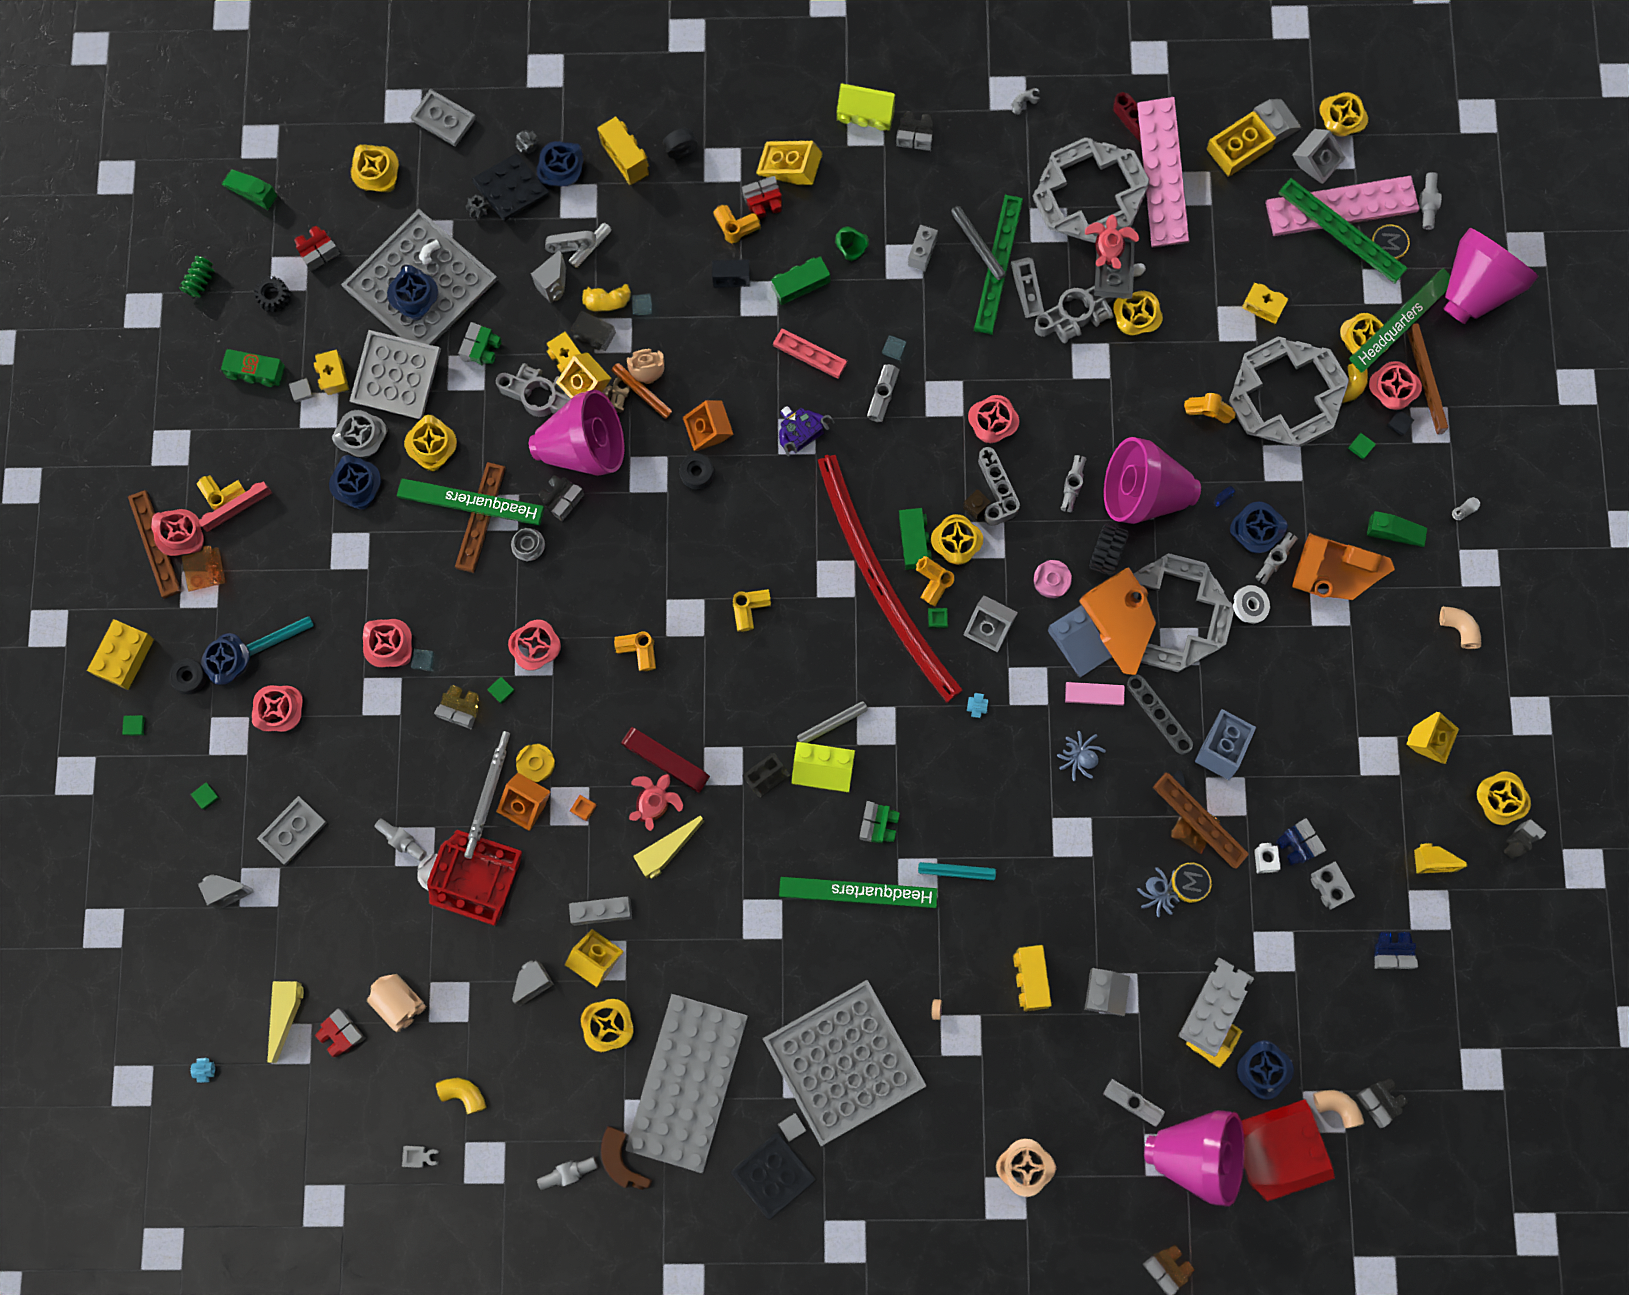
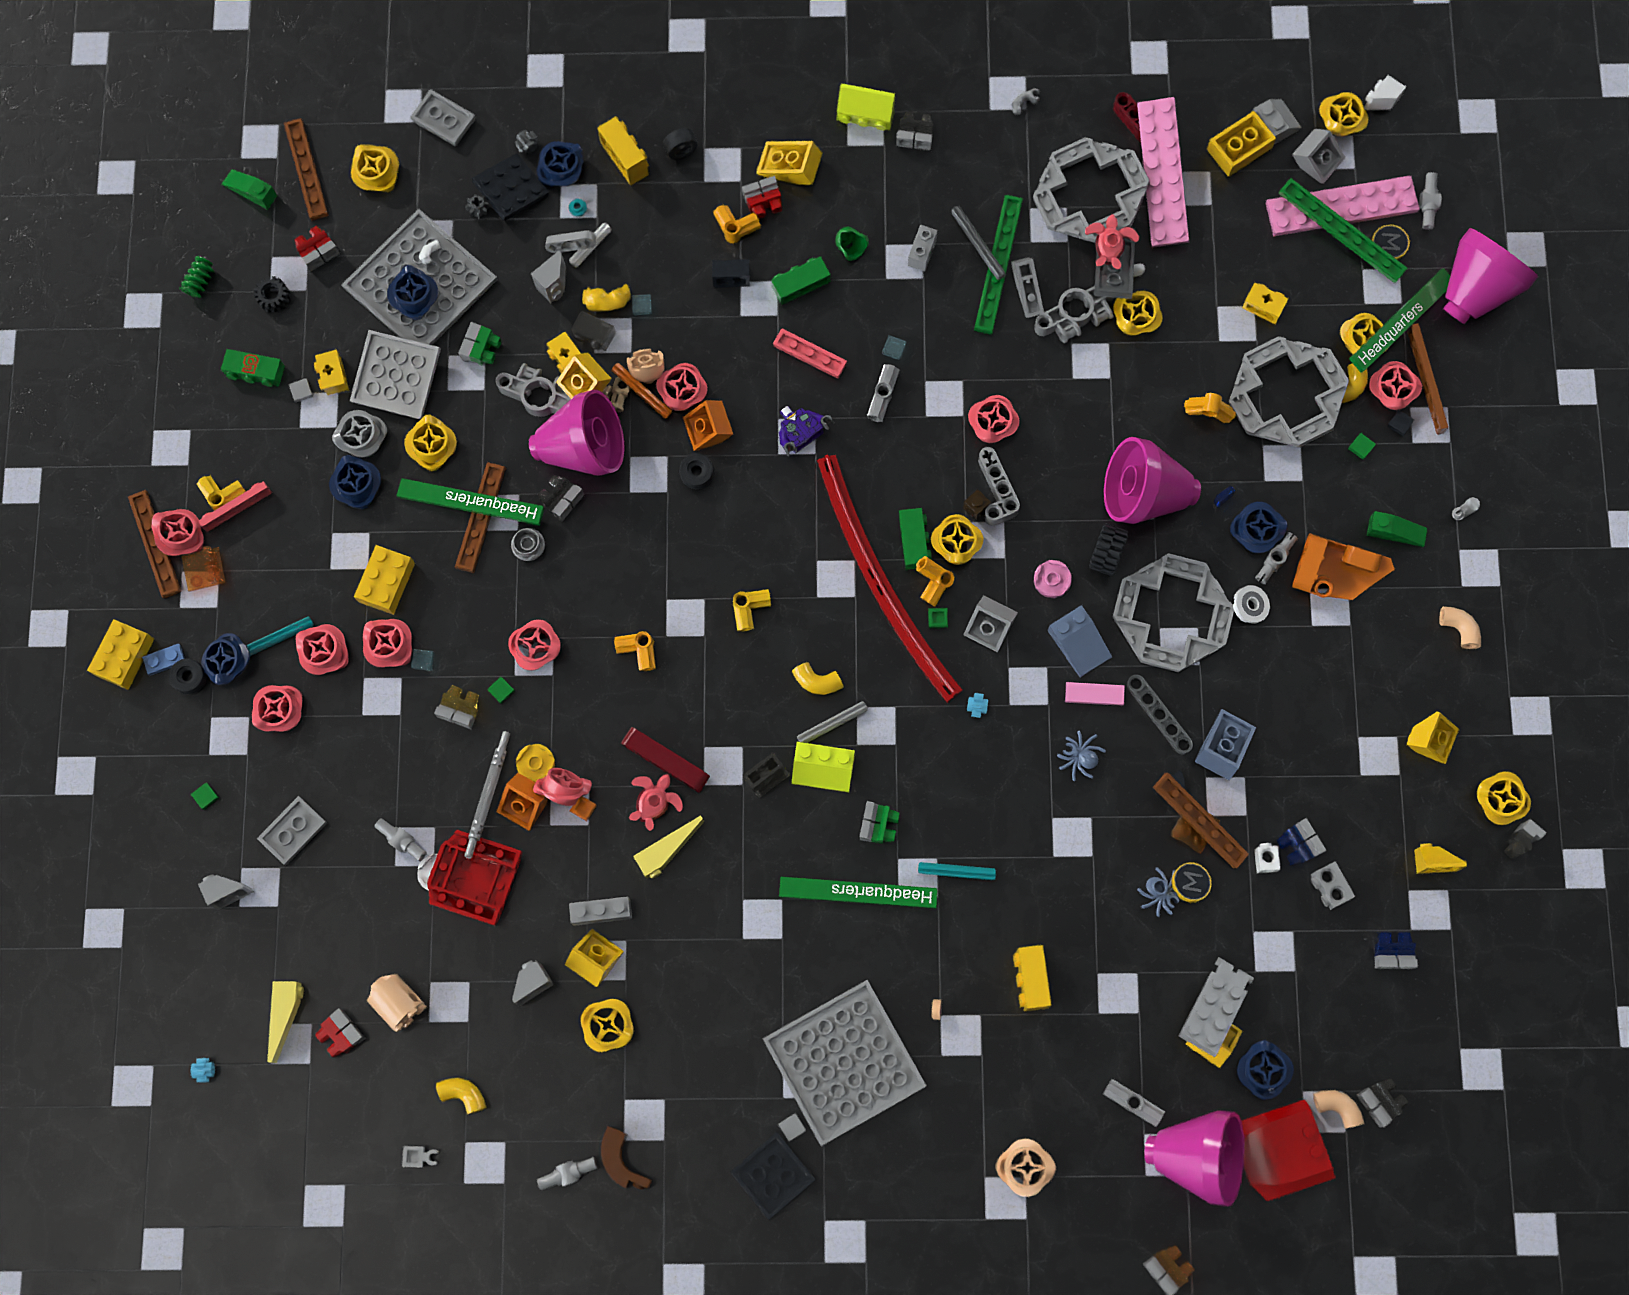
green tile [122,715,145,736] -> none
light grey plate [625,994,748,1173] -> none
light grey pin [1061,455,1086,512] -> none
orange panel [1079,567,1156,675] -> none
light grey slope [1085,968,1130,1016] -> none
none -> medium blue plate [142,644,185,676]
none -> dark orange tile [284,118,329,221]
none -> coral piece [296,624,349,675]
none -> yellow brick [354,545,415,615]
none -> coral piece [533,768,592,806]
none -> teal plate [569,199,587,217]
none -> coral piece [656,363,707,411]
none -> yellow cylinder [792,662,844,695]
none -> white slope [1364,75,1406,110]

